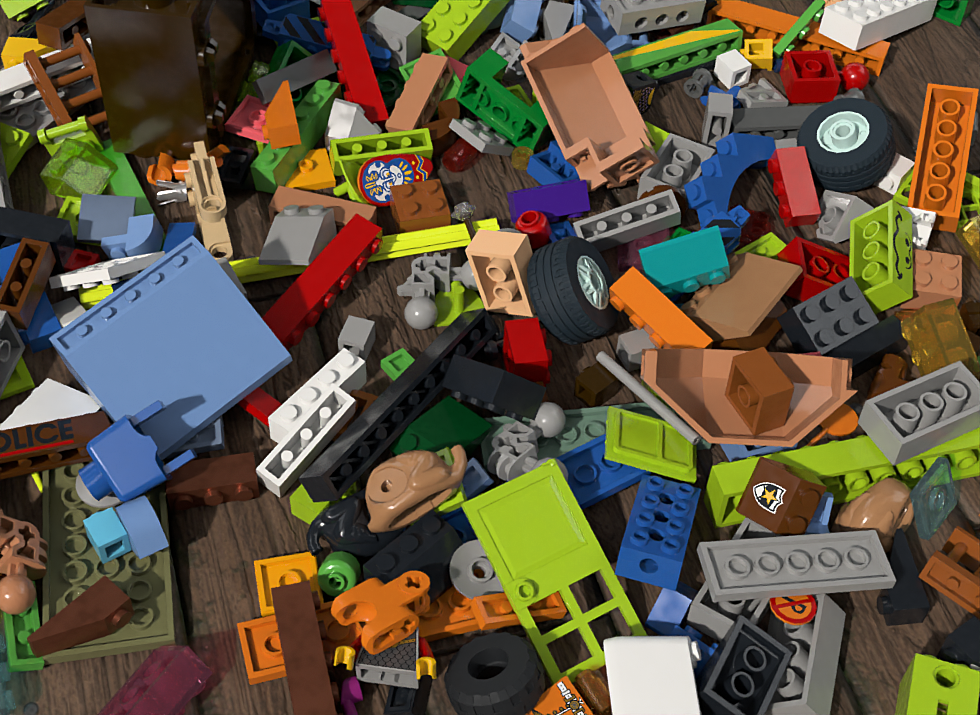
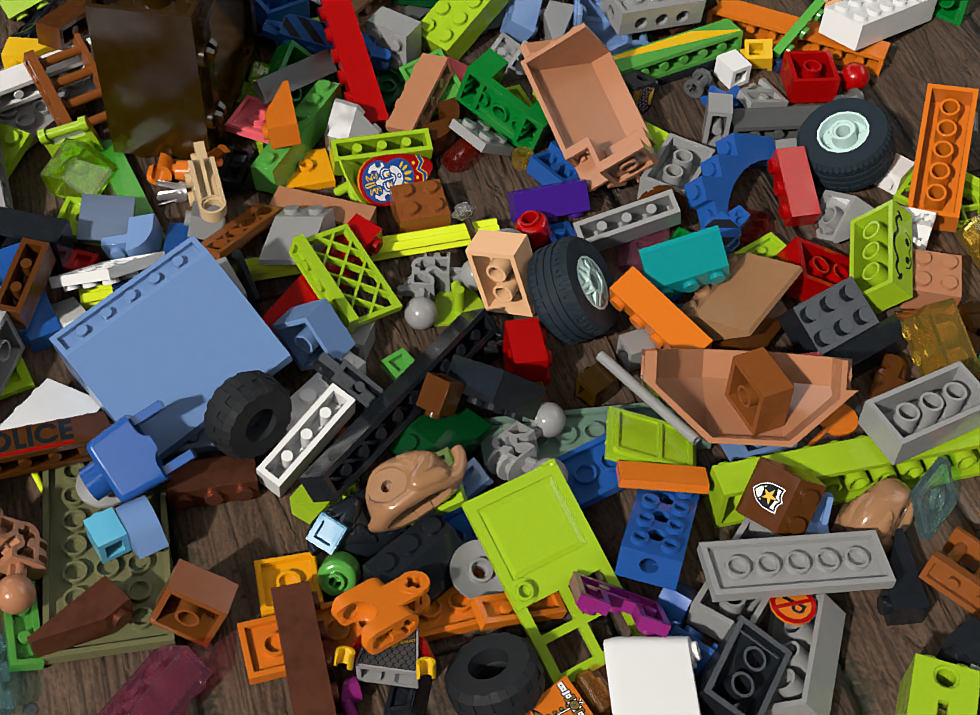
none -> dark orange brick [148,559,239,648]
none -> light grey brick [184,201,224,240]
none -> dark orange fence [201,203,283,260]
none -> black tyre [204,370,292,460]
none -> black slope [226,249,260,306]
none -> medium blue brick [271,298,356,371]
none -> lime fence [288,223,402,334]
none -> tile [306,512,350,555]
none -> black hinge [311,352,385,412]
none -> reddish brown brick [416,372,465,419]
none -> magenta plate [569,571,671,637]
none -> orange tile [616,460,710,494]

